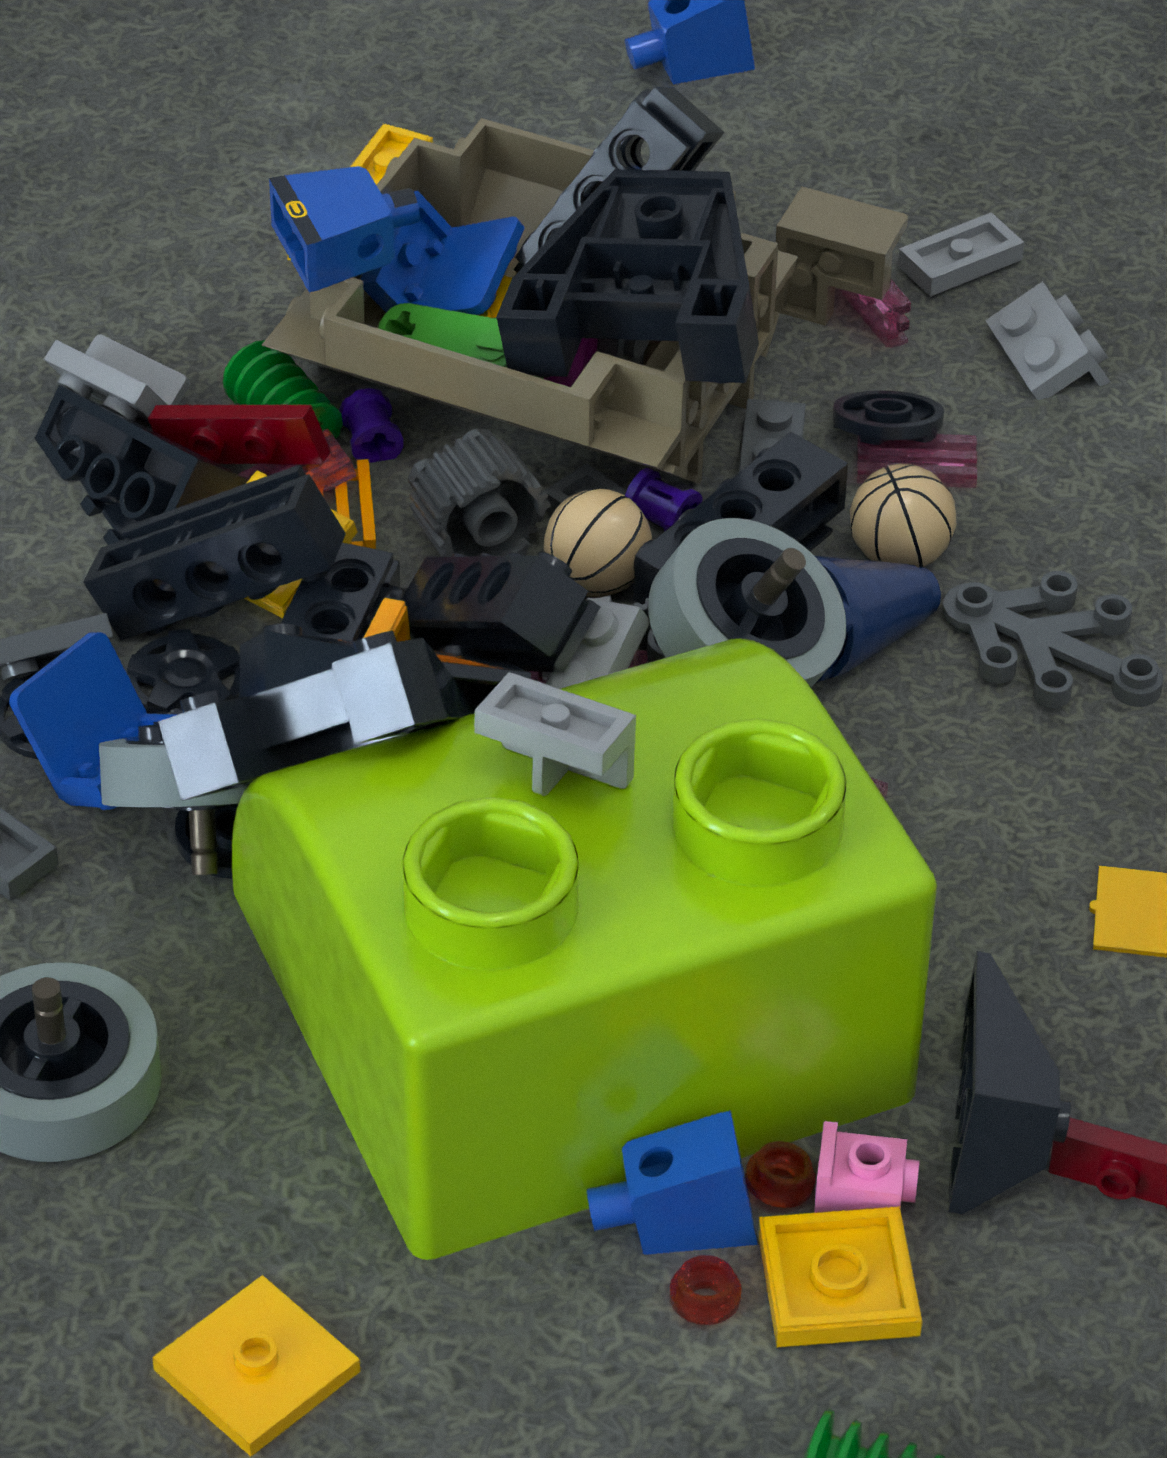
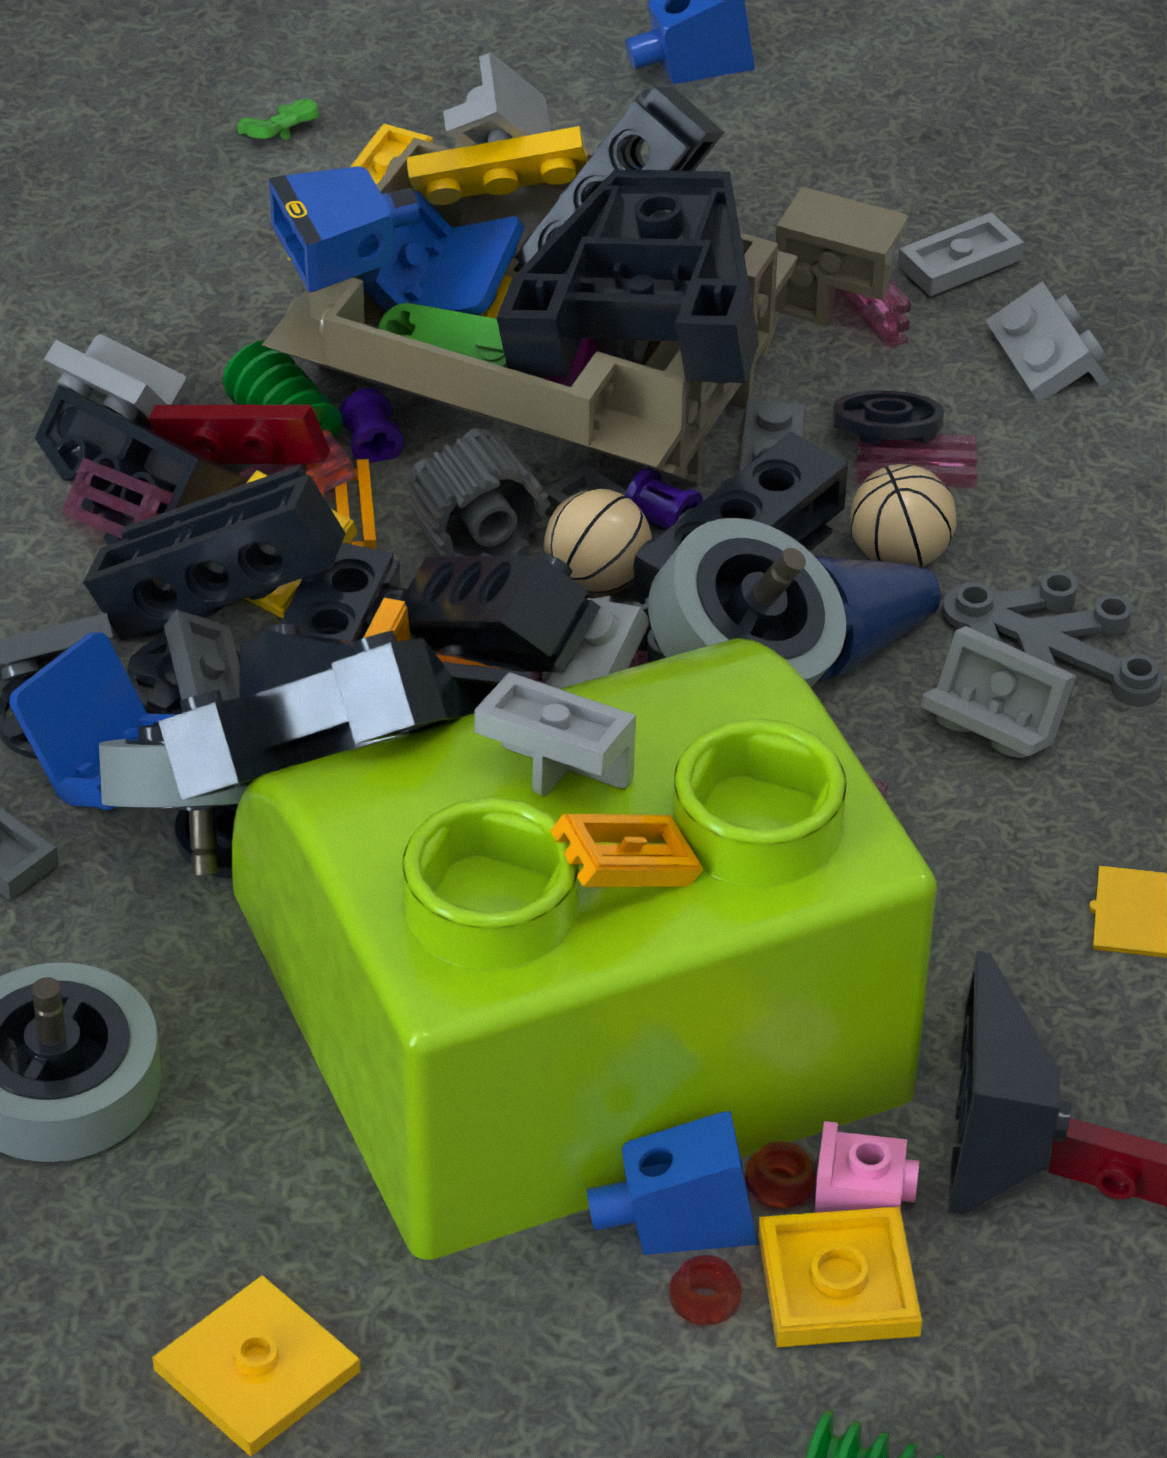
none -> clear pink tile [61,458,173,539]
none -> dark grey plate [164,610,240,701]
none -> bright green piece [237,98,320,139]
none -> yellow plate [406,126,589,205]
none -> light grey panel [443,52,550,147]
none -> light orange tile [550,814,703,887]
none -> light grey bracket [919,626,1076,758]

